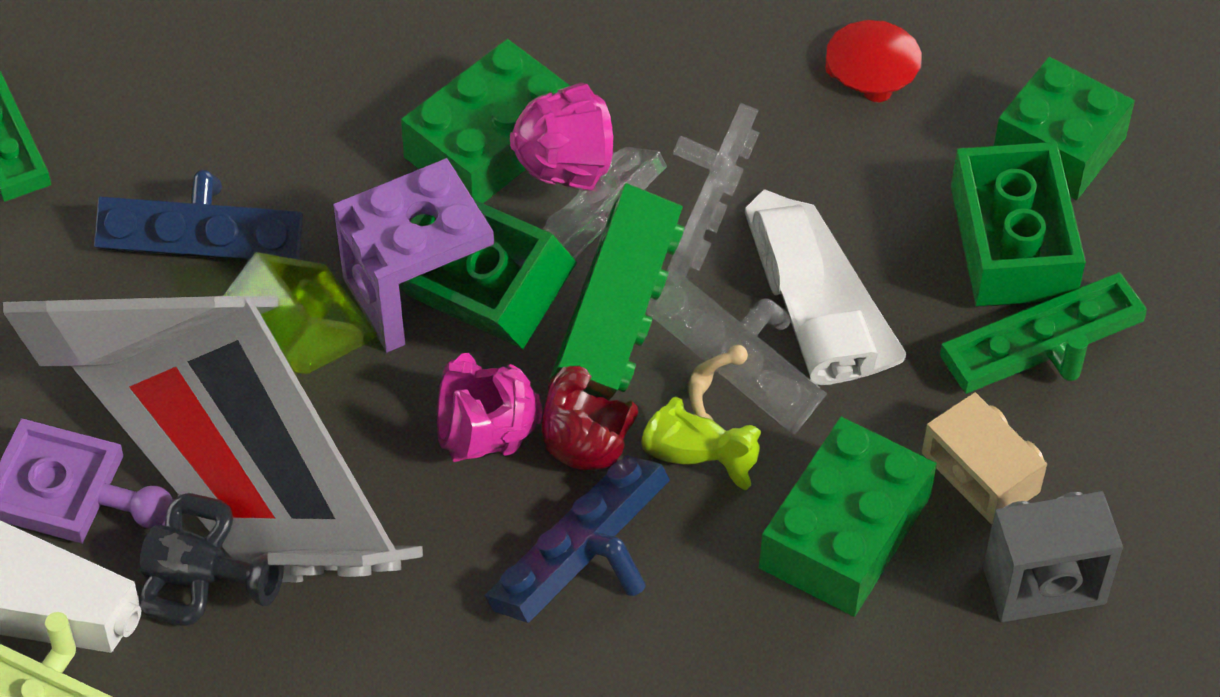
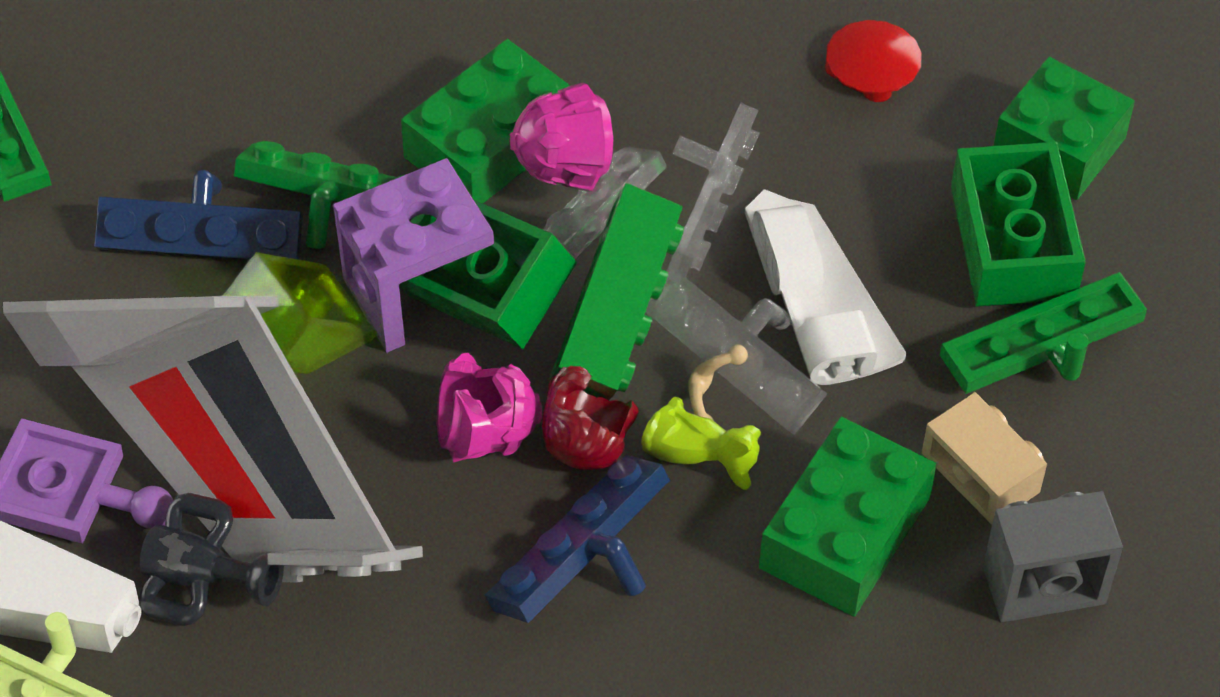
none -> green plate [234,141,413,249]

